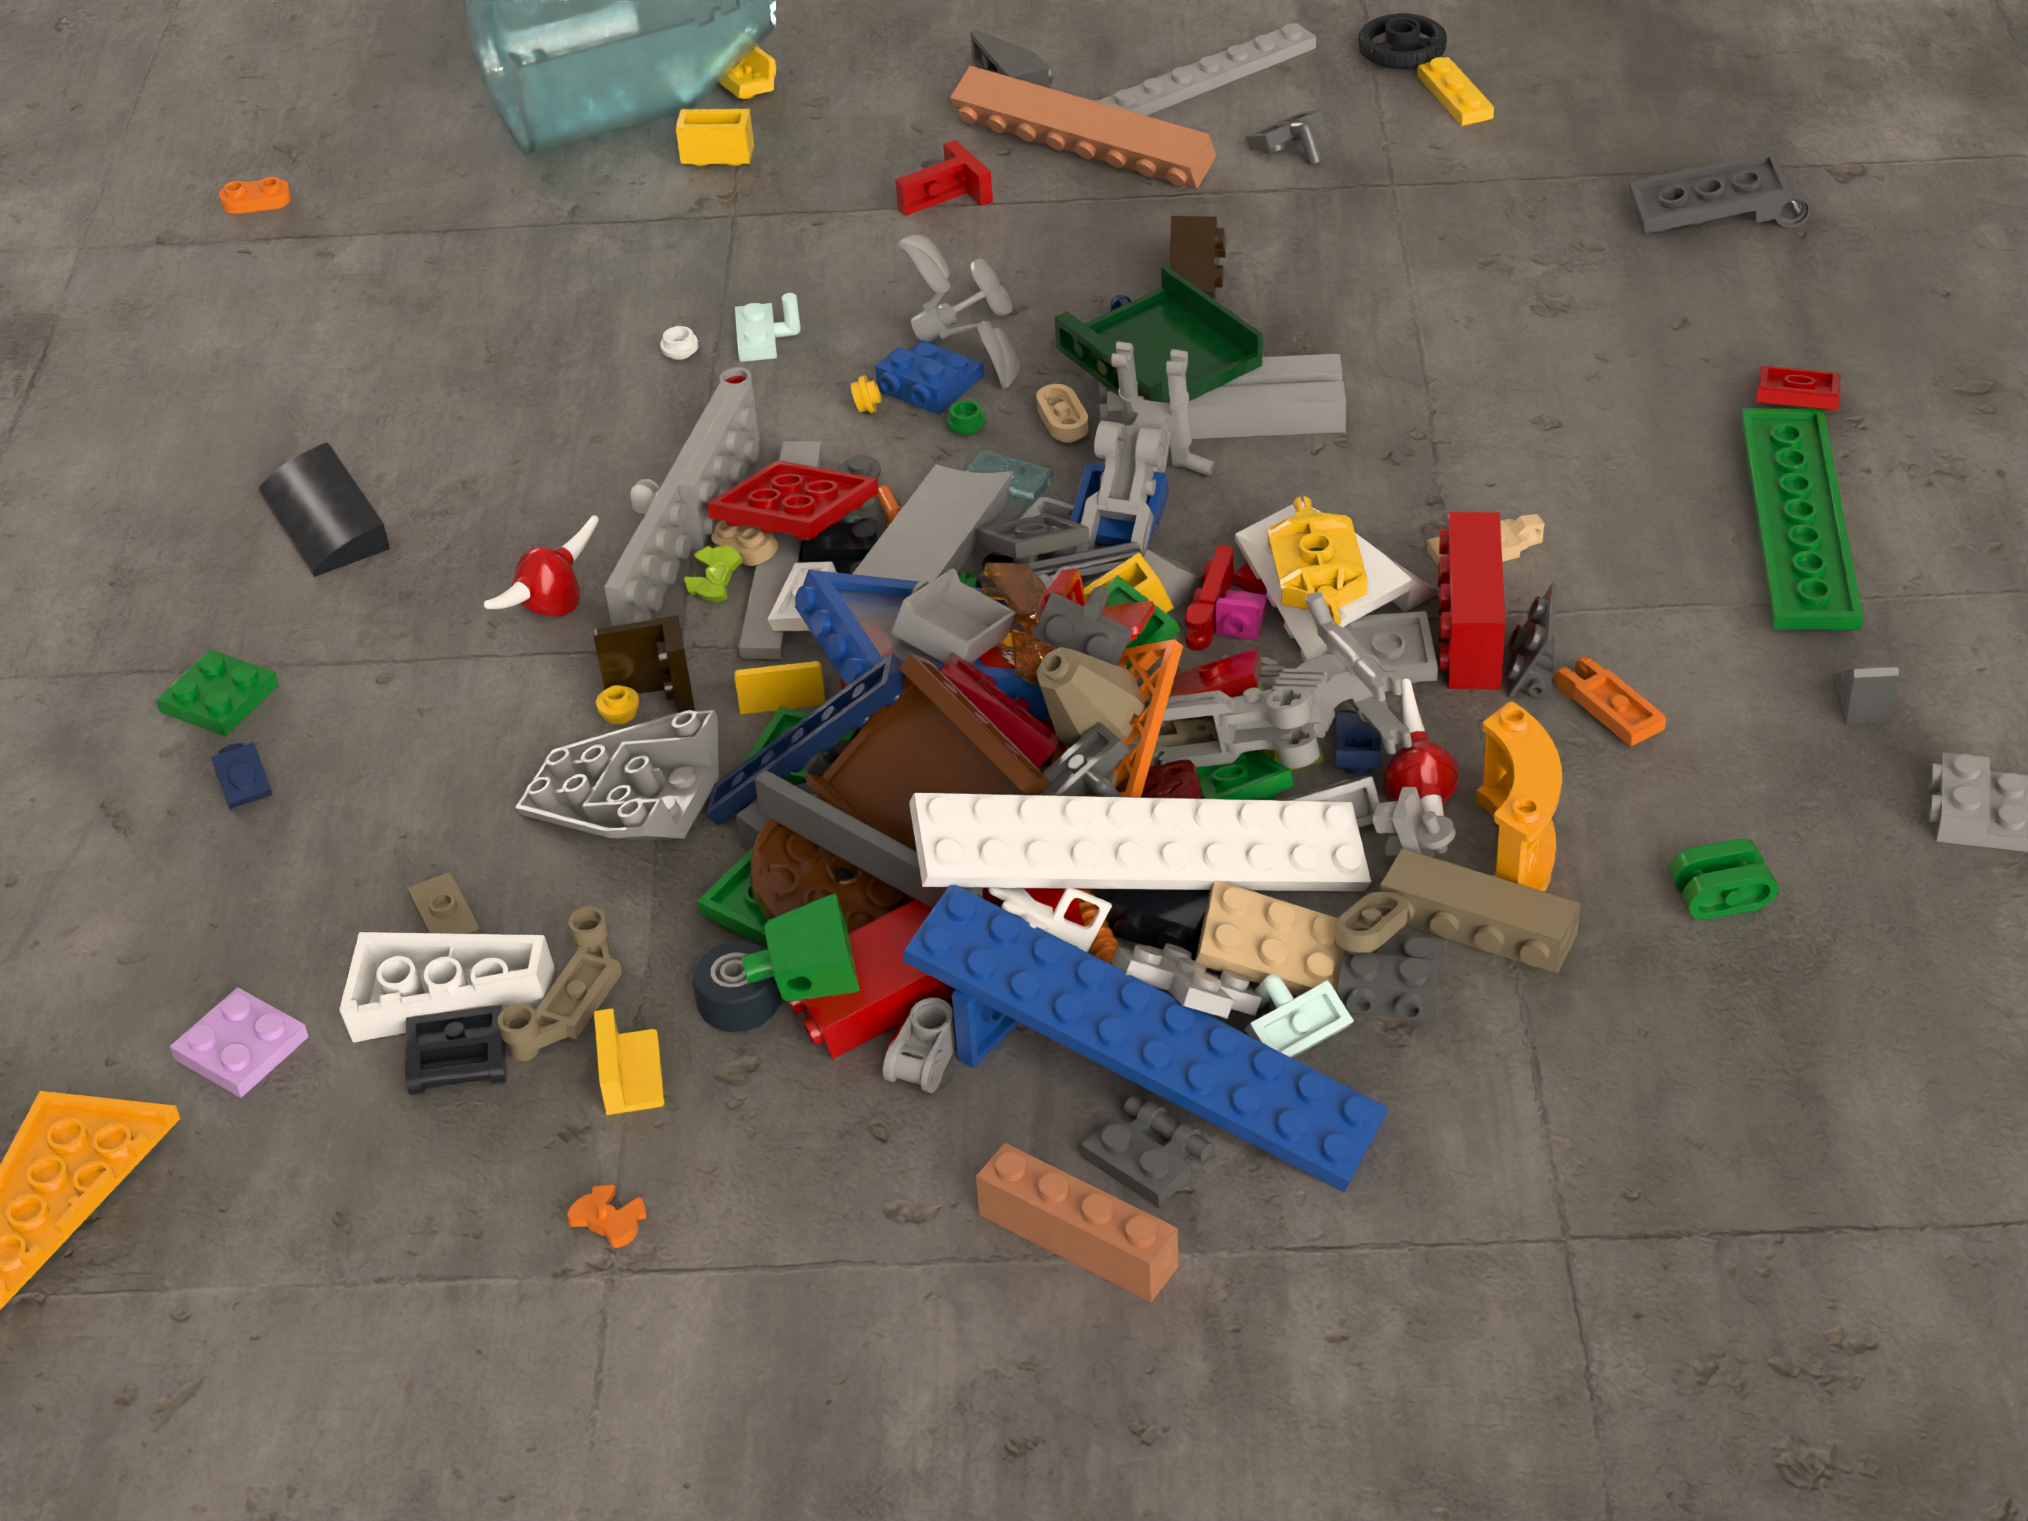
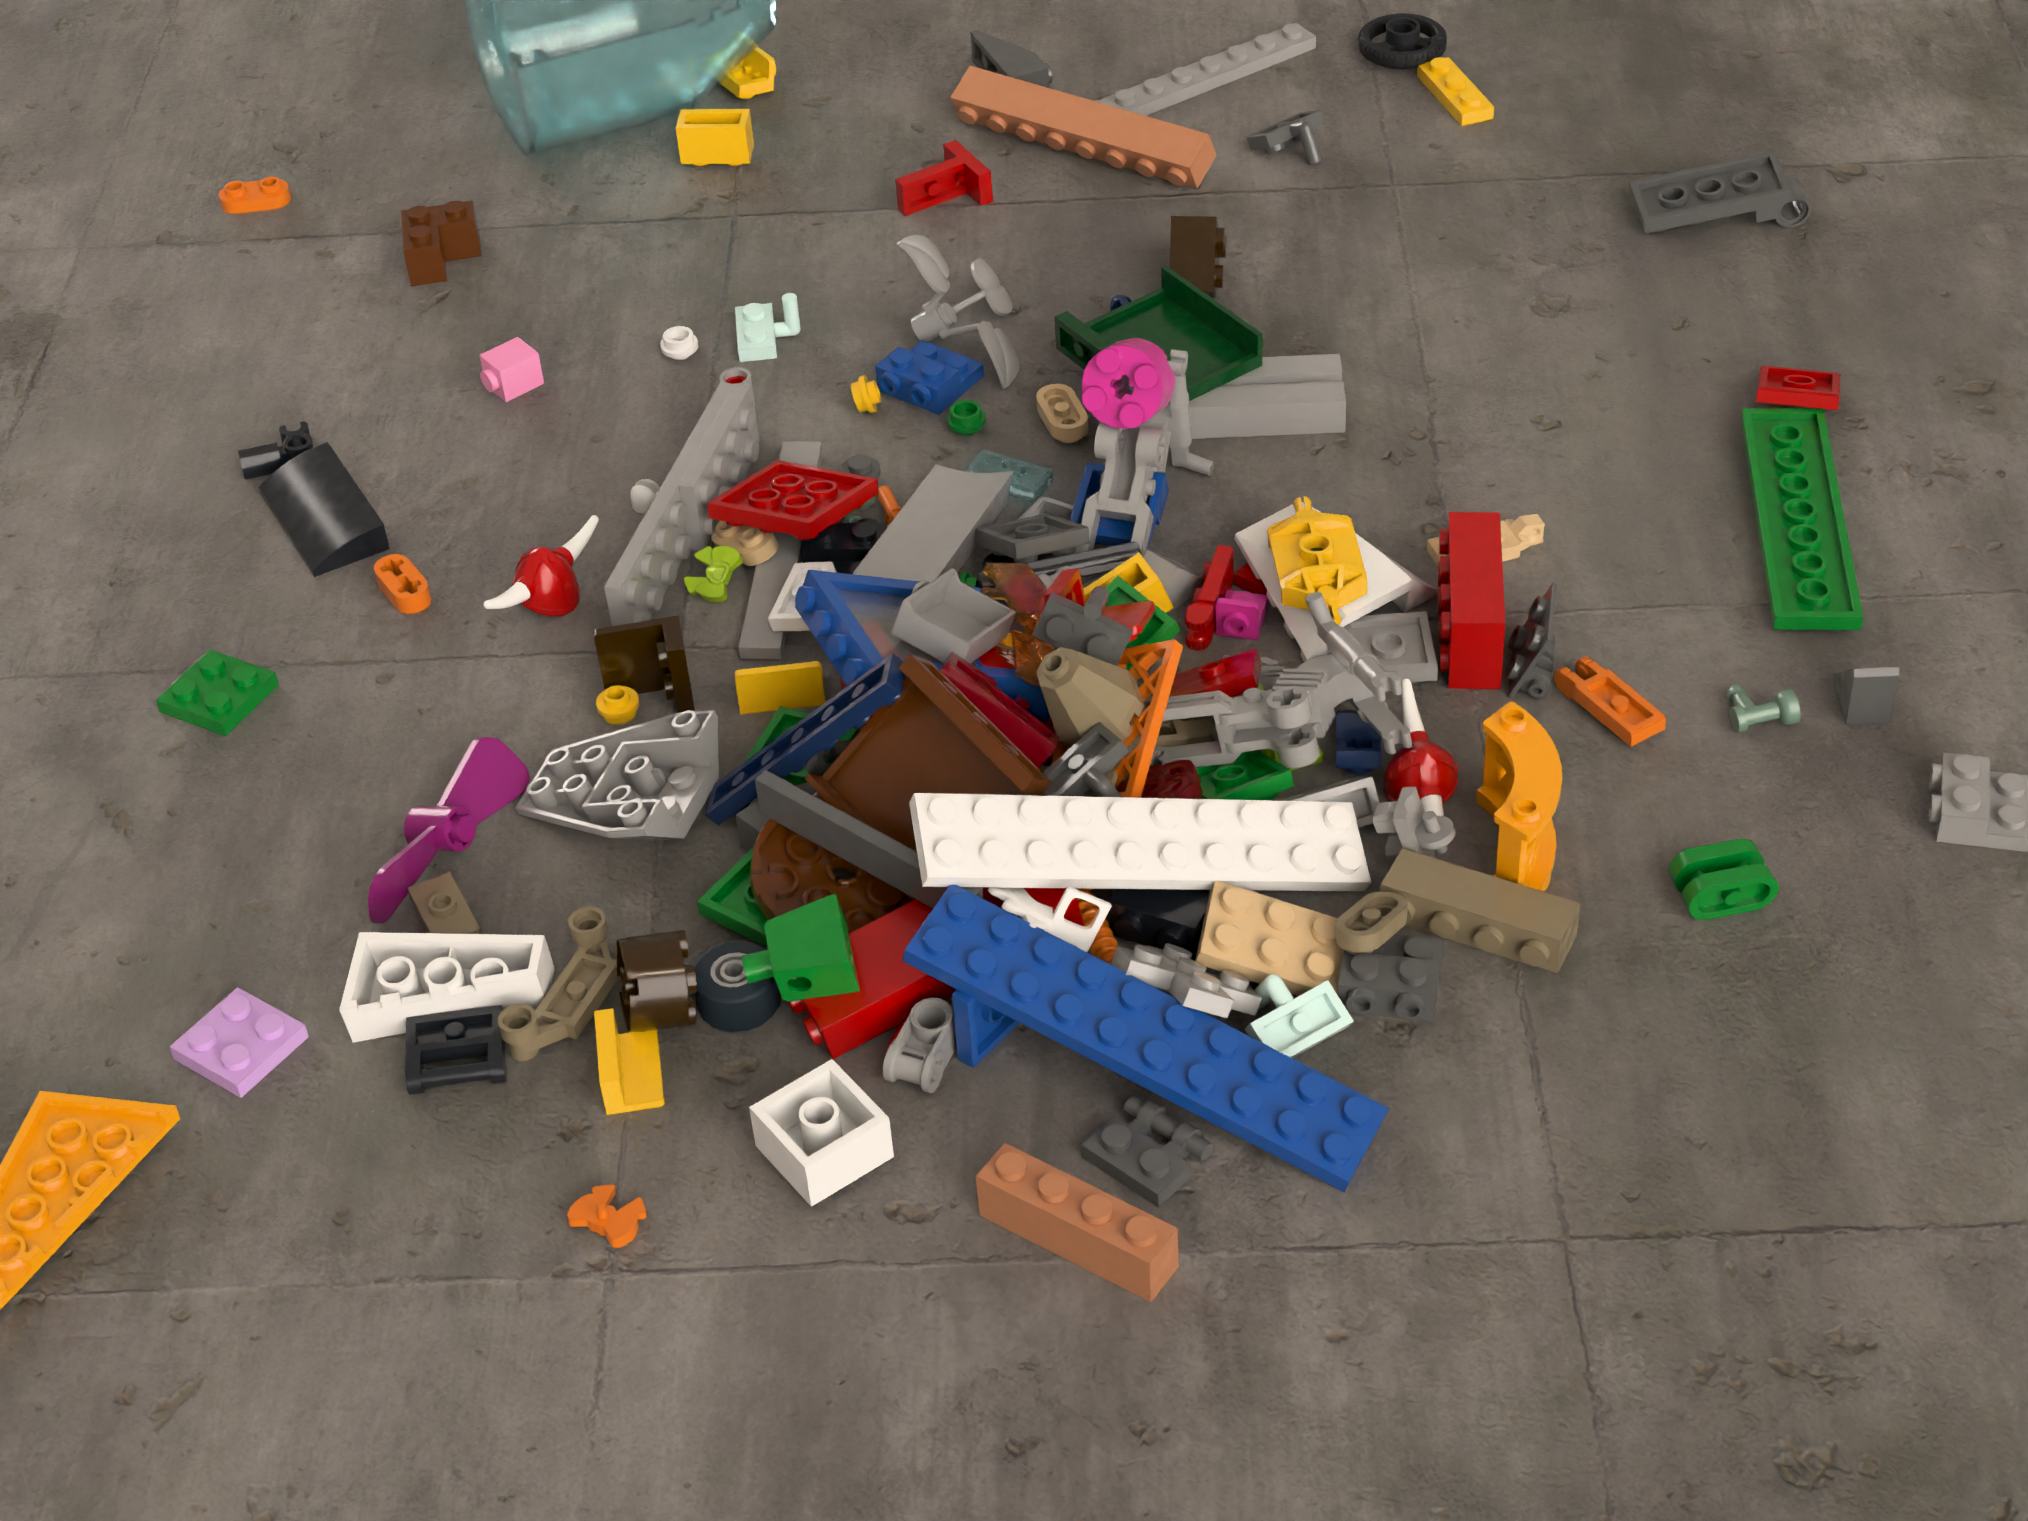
dark blue bracket [211,743,272,809] -> none
none -> black bar [238,421,314,479]
none -> magenta piece [368,737,530,923]
none -> orange beam [373,554,431,614]
none -> reddish brown brick [401,201,482,286]
none -> bright pink brick [479,337,544,402]
none -> dark brown brick [615,930,697,1033]
none -> white brick [749,1059,894,1207]
none -> dark pink brick [1082,338,1175,429]
none -> sand green piece [1726,684,1801,733]

